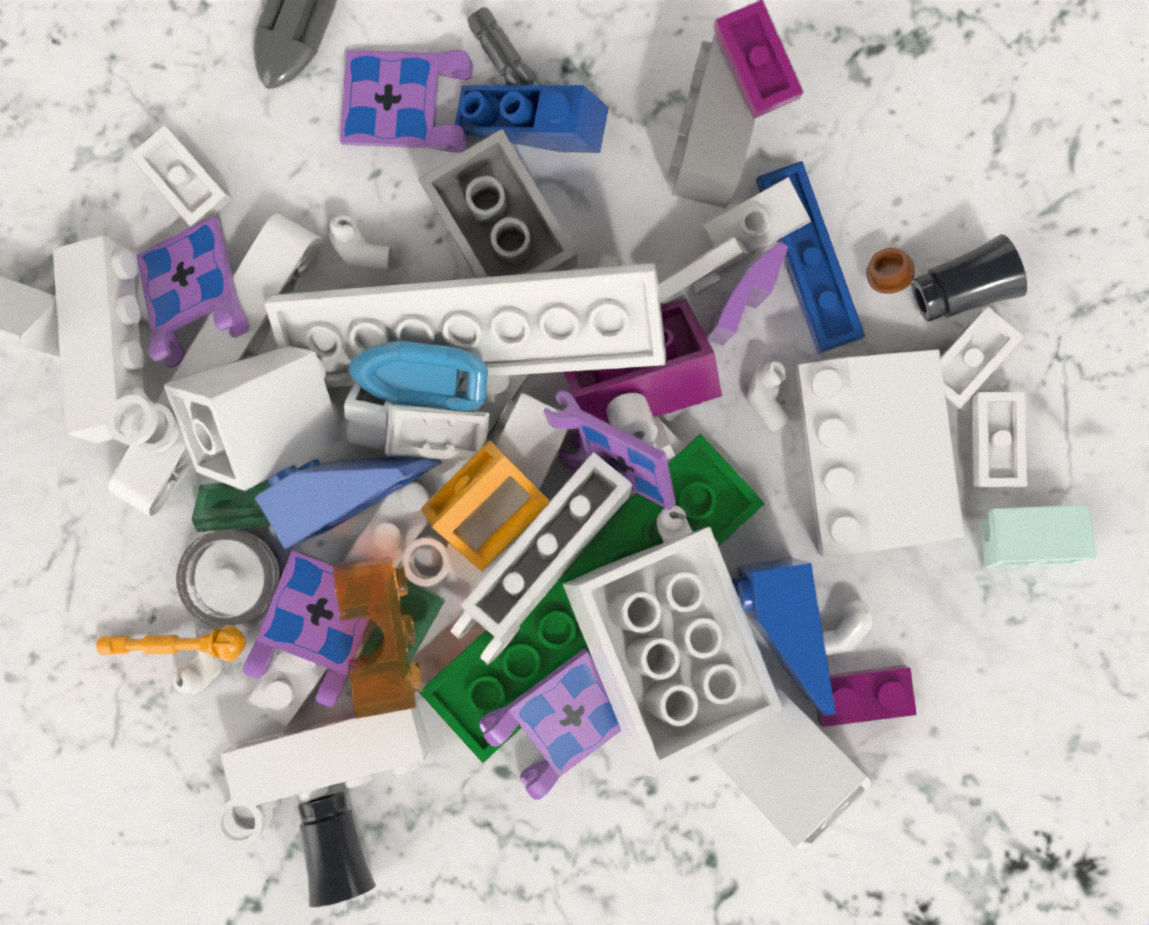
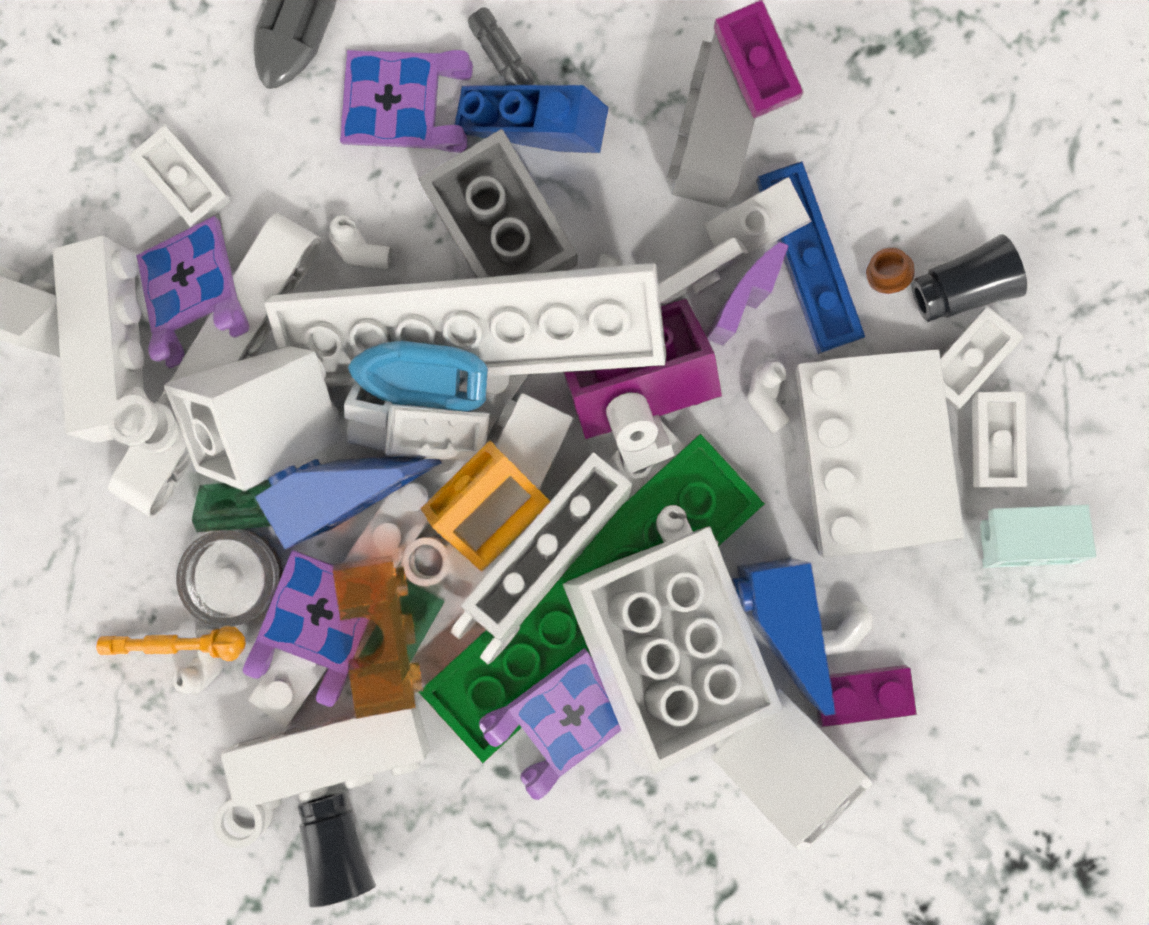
medium lavender flag [544,391,676,510] -> none

